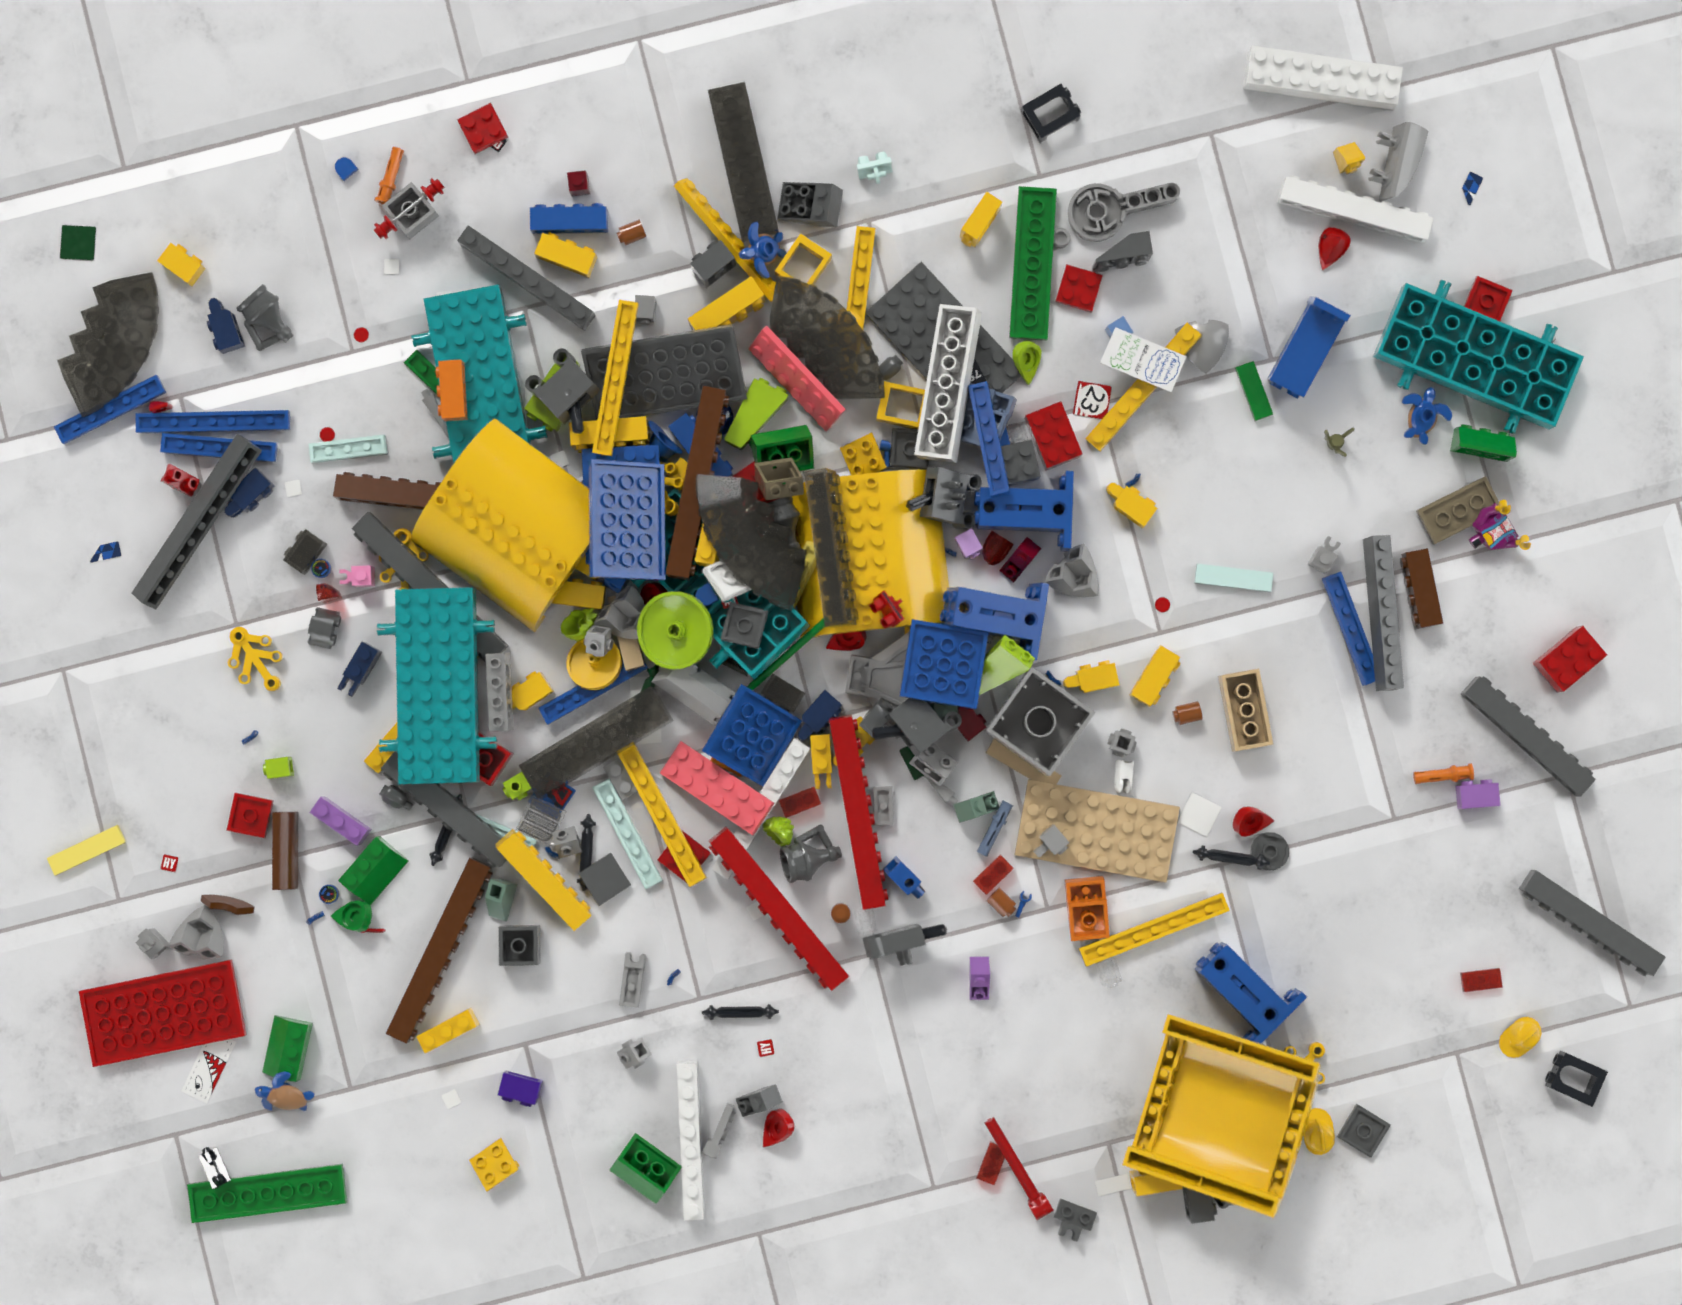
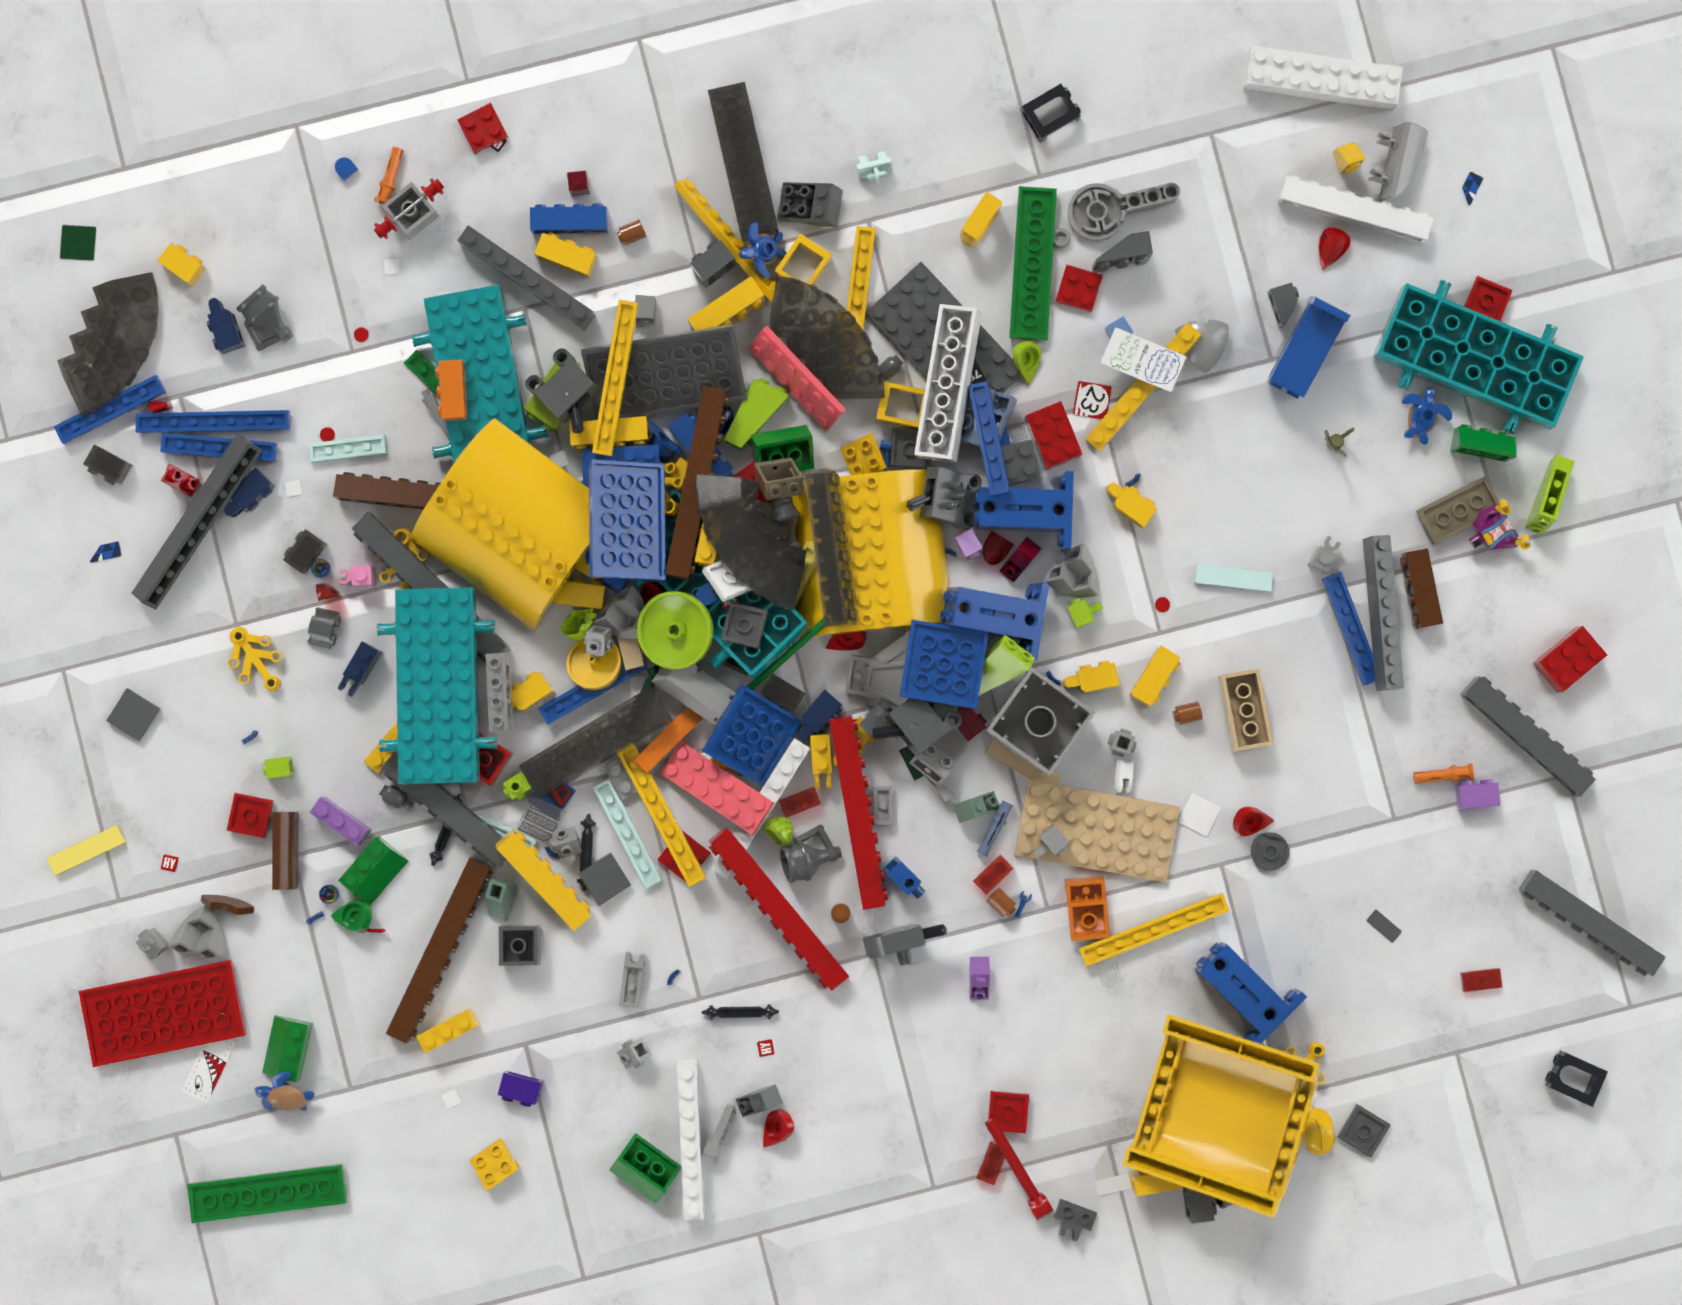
hinge [199,1147,231,1189] -> none
red hips [869,590,904,629] -> none
black wheel [1193,845,1270,870] -> none
green tile [1235,361,1273,421] -> none
yellow piece [1499,1017,1542,1058] -> none
none -> clear smoke brick [83,444,132,485]
none -> dark grey tile [106,688,161,741]
none -> orange slope [633,707,703,774]
none -> red plate [987,1090,1029,1134]
none -> lime brick [1066,598,1104,629]
none -> dark grey slope [1267,282,1299,328]
none -> dark grey sticker [1367,910,1402,943]
none -> lime slope [1525,454,1574,534]

